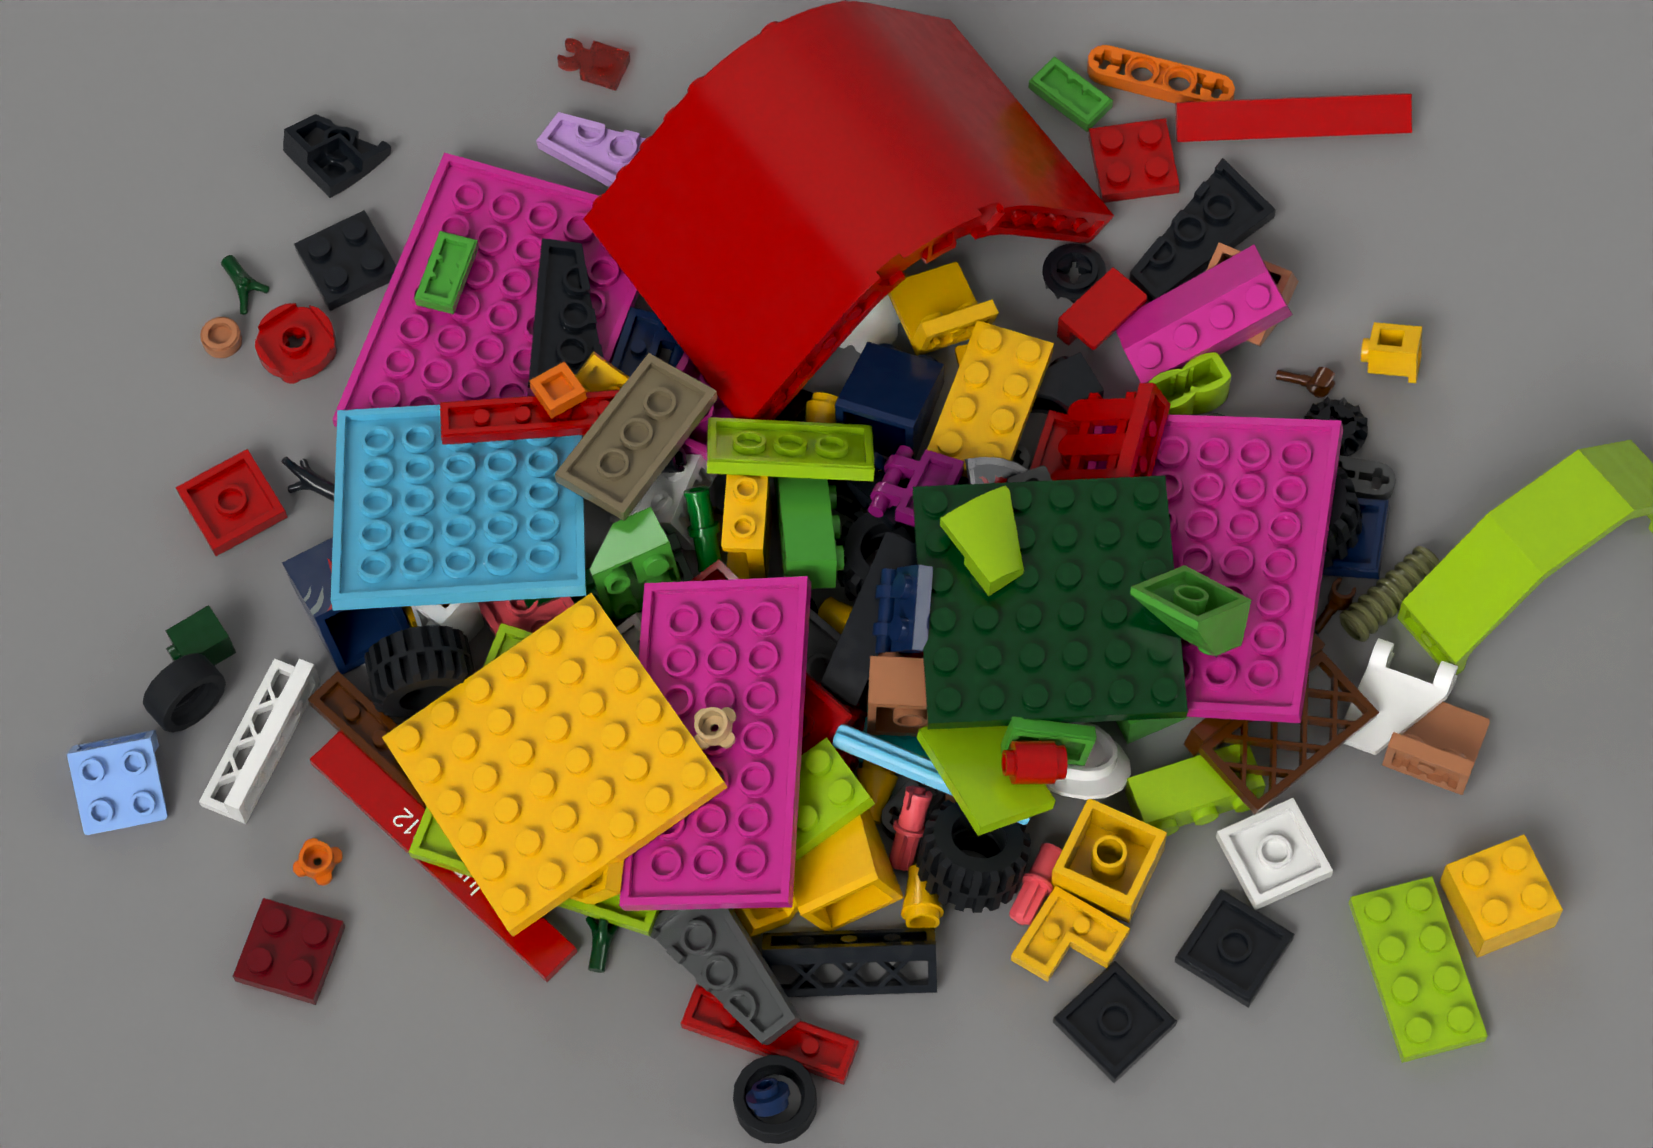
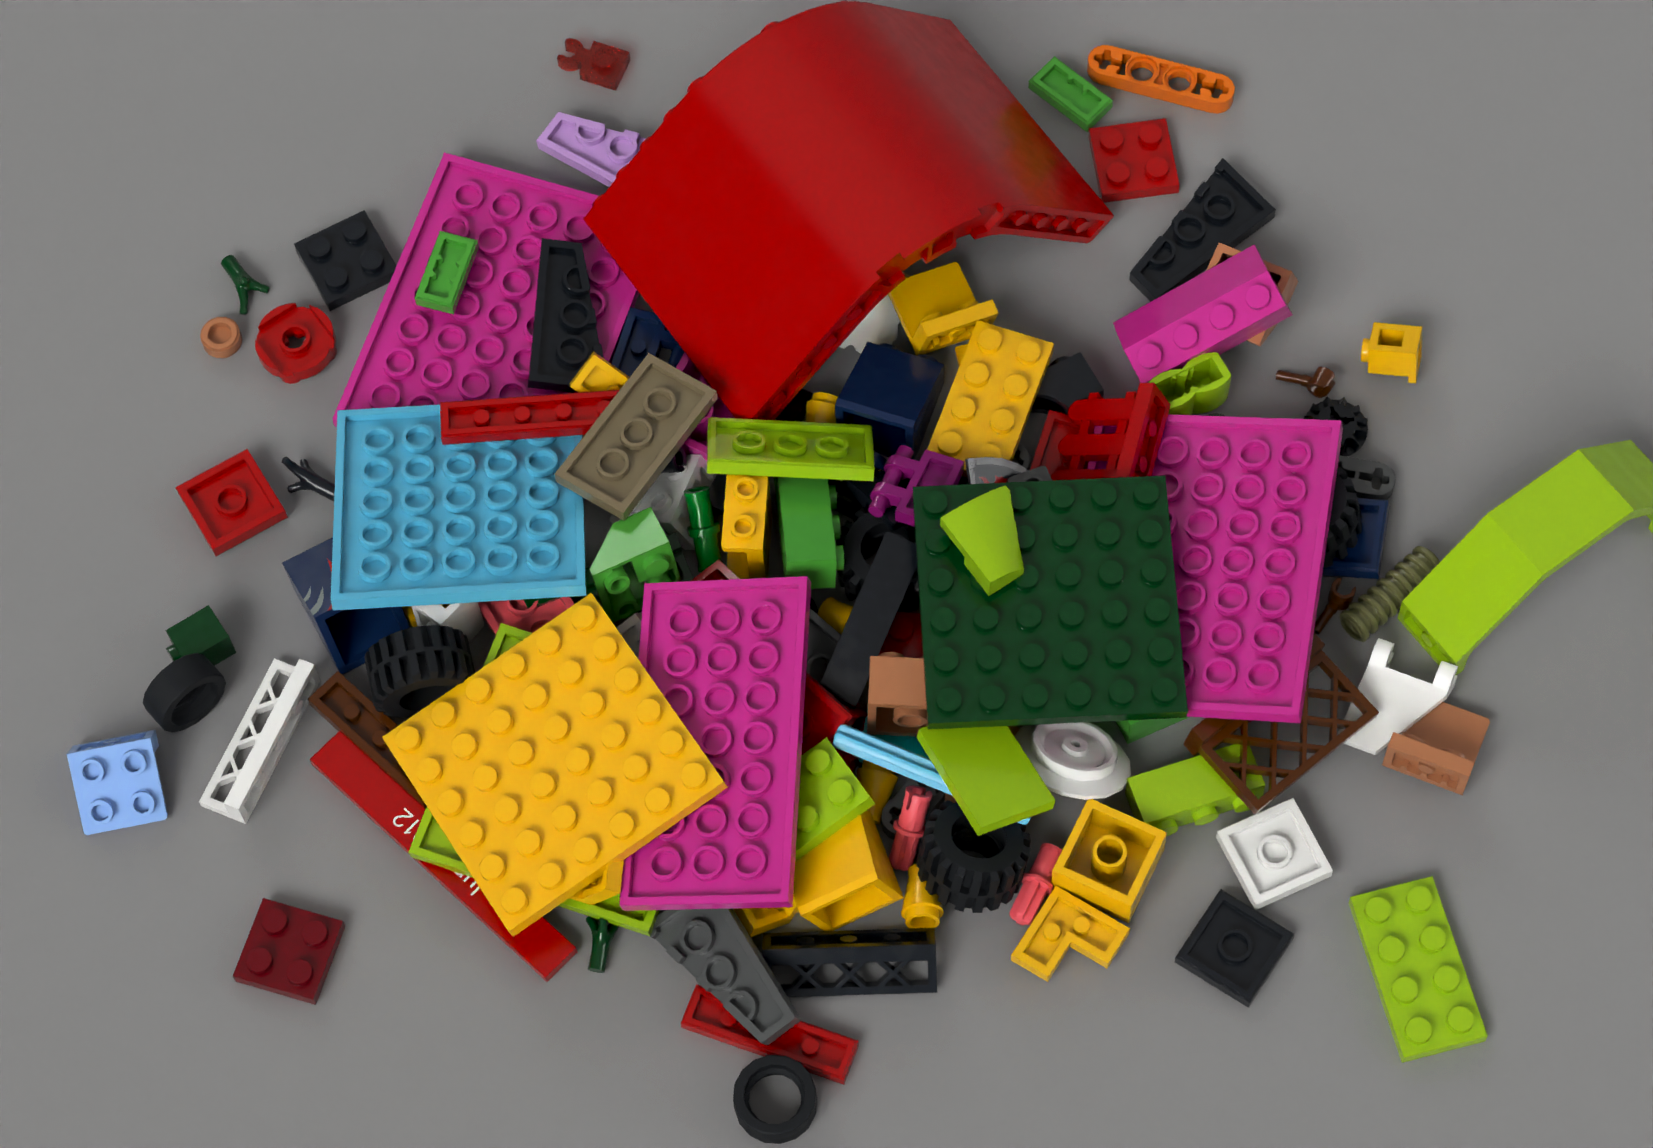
black slope [283,114,391,198] -> none
orange plate [293,838,343,886] -> none
orange plate [529,361,587,419] -> none
tan plate [694,707,737,750] -> none
dark blue plate [746,1078,790,1117] -> none
dark blue plate [872,564,933,654] -> none
bright green plate [1001,716,1097,766] -> none
red brick [1001,741,1068,785] -> none
black gear [1042,243,1106,303] -> none
black tile [1053,961,1177,1083] -> none
red panel [1057,267,1147,350] -> none
bright green slope [1130,565,1251,656] -> none
red tile [1175,93,1412,142] -> none
yellow brick [1439,834,1563,958] -> none

